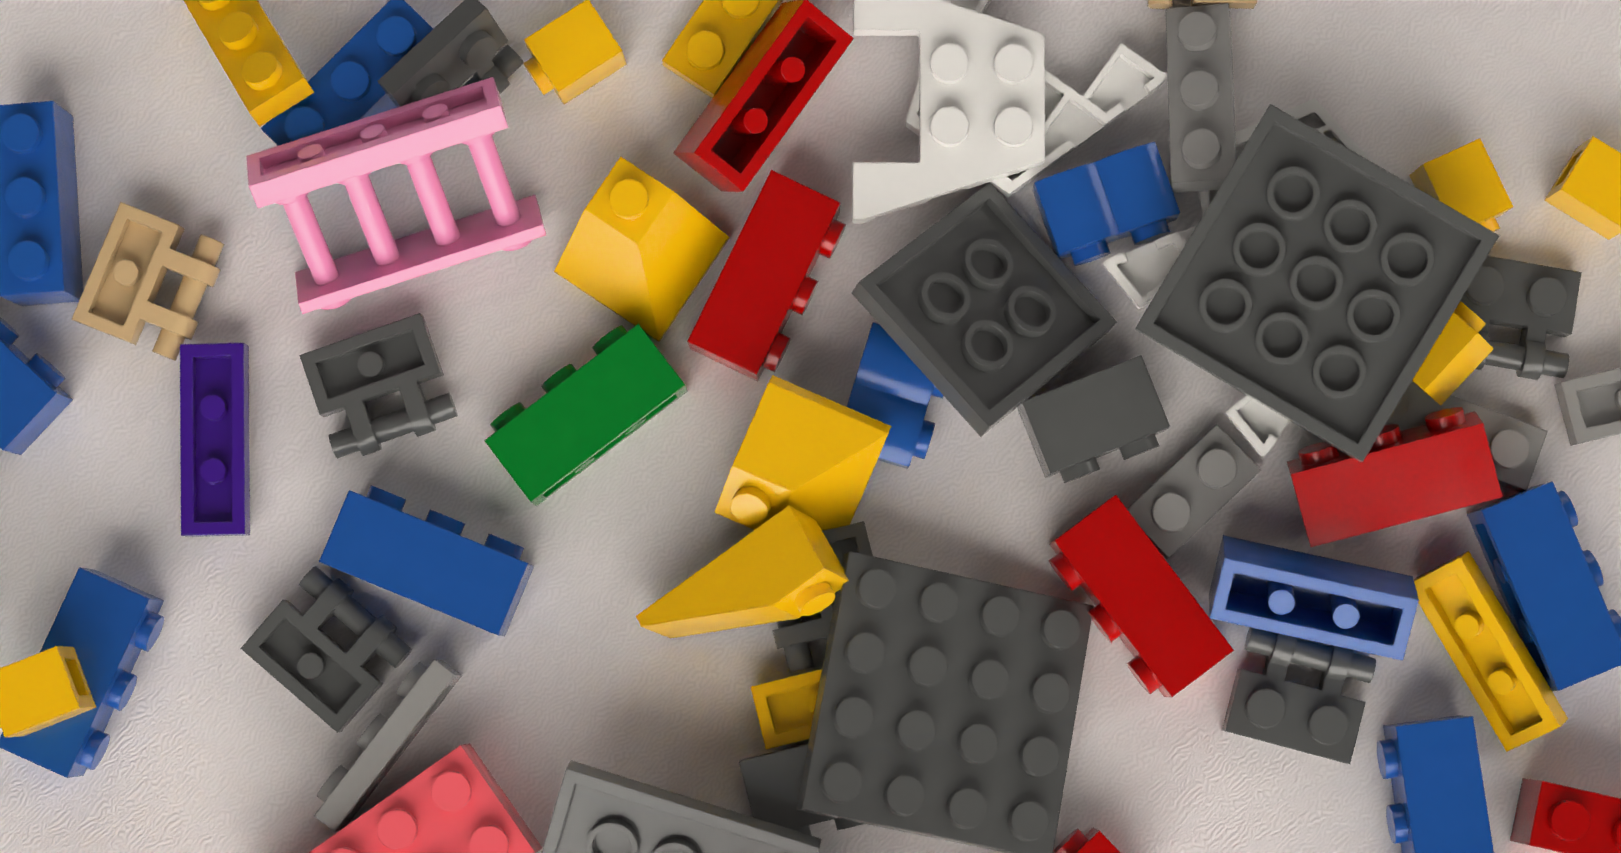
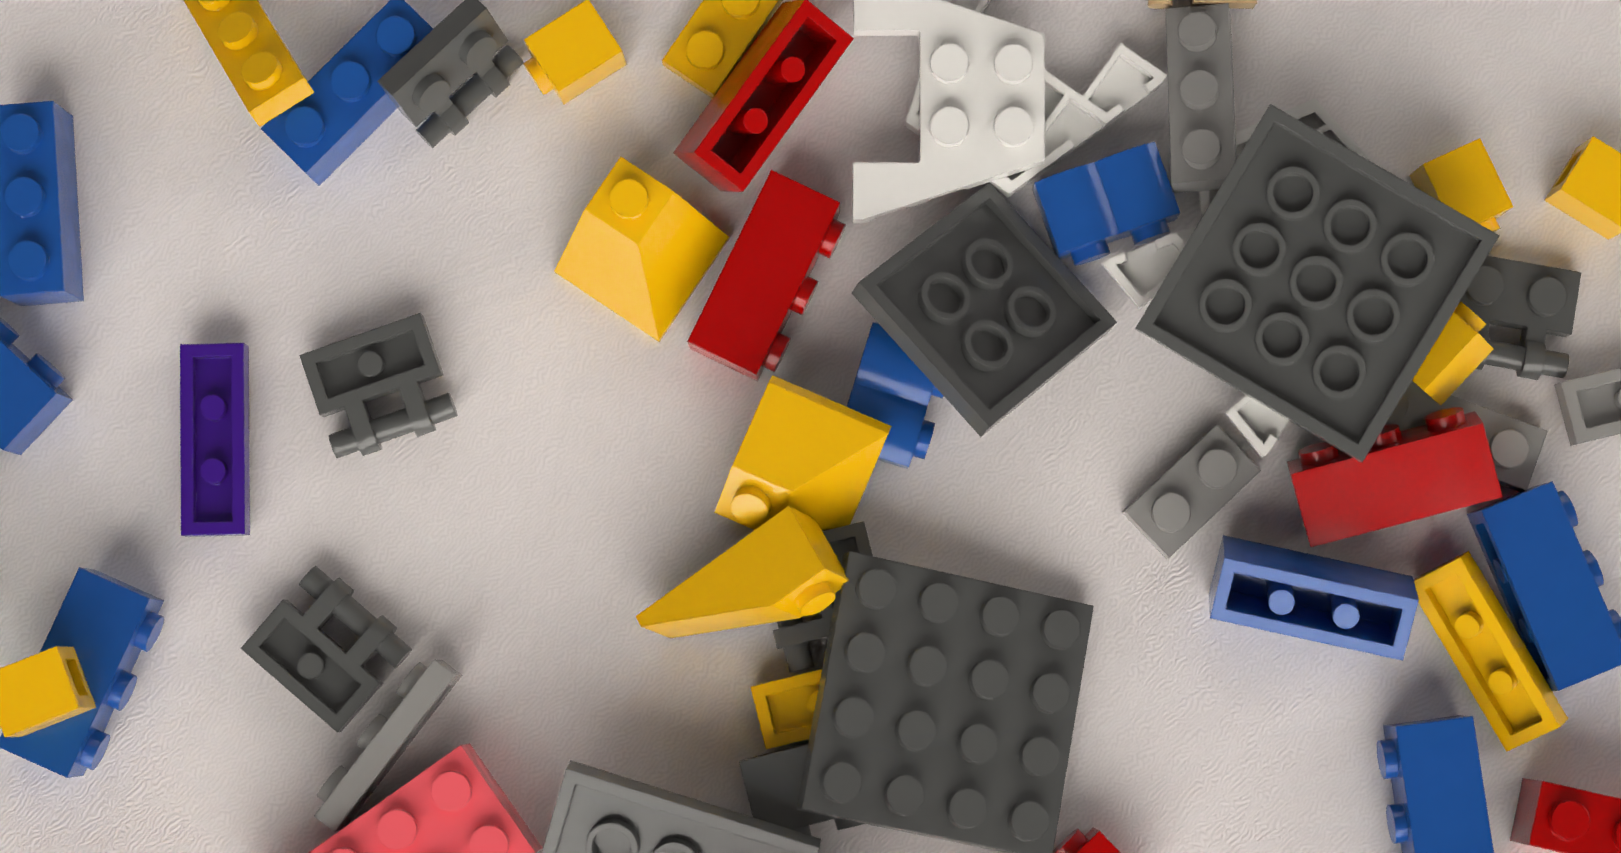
tan plate [72,202,224,361] -> none
bright pink fence [246,77,546,314] -> none
blue brick [319,485,534,637] -> none
green brick [484,324,688,506] -> none
dark grey brick [1017,355,1170,483] -> none
red brick [1049,495,1234,697] -> none
dark grey plate [1222,627,1376,764] -> none

